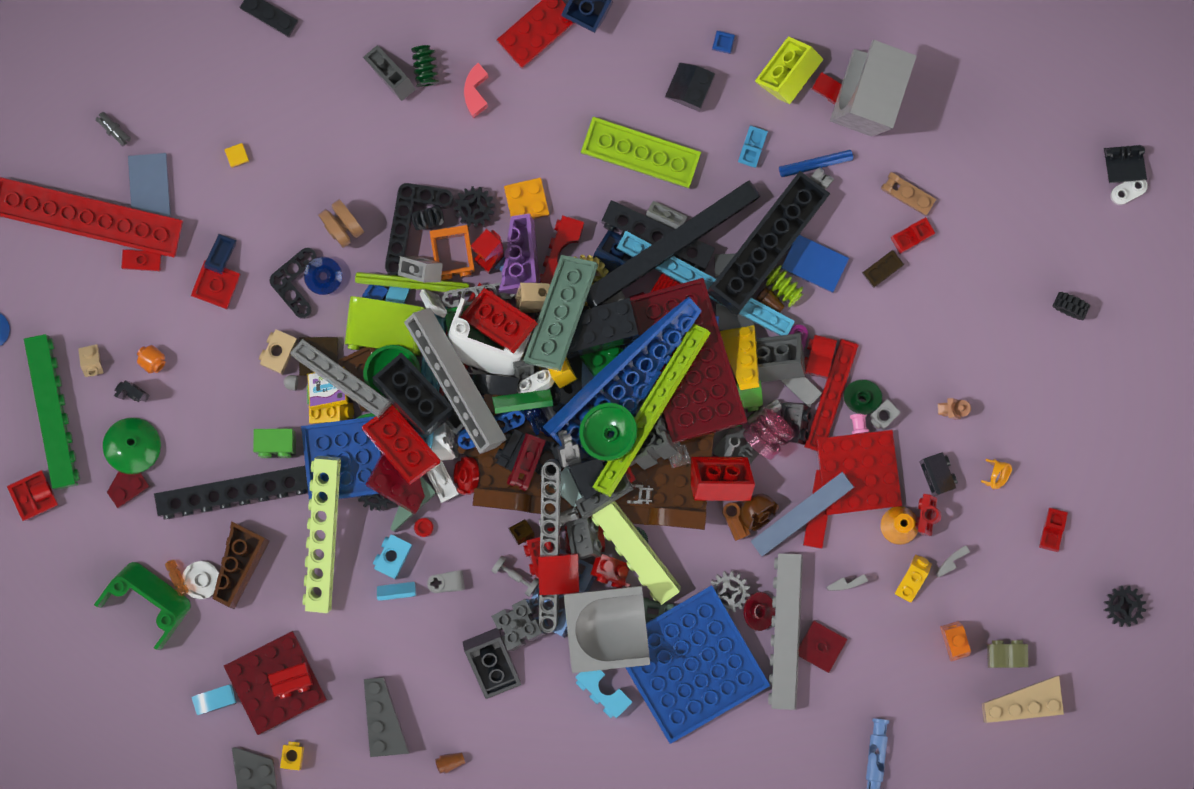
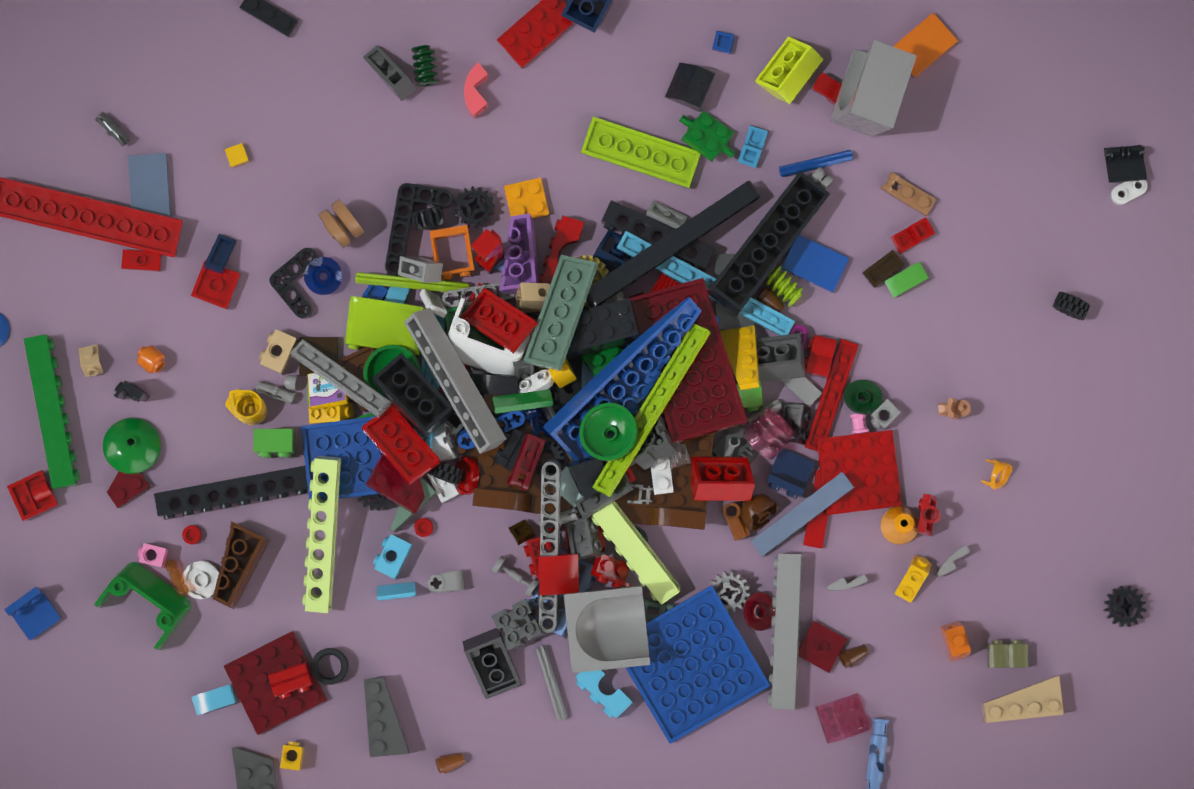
flat silver plate [557,430,581,467] -> none
black slope [919,452,958,497] -> none
red slope [1039,508,1068,552] -> none
none -> blue bracket [4,587,61,640]
none -> bright pink brick [137,543,169,568]
none -> red tile [182,525,202,545]
none -> yellow helmet [225,389,267,425]
none -> light grey pin [255,380,296,405]
none -> black tyre [311,648,349,685]
none -> black tyre [427,461,464,486]
none -> light grey axle [536,646,567,721]
none -> white plate [651,457,674,495]
none -> green plate [679,110,736,162]
none -> dark blue bracket [765,448,815,499]
none -> clear pink bracket [815,693,870,744]
none -> reddish brown cone [839,644,869,668]
none -> bright green slope [885,262,929,298]
none -> orange tile [893,13,958,78]

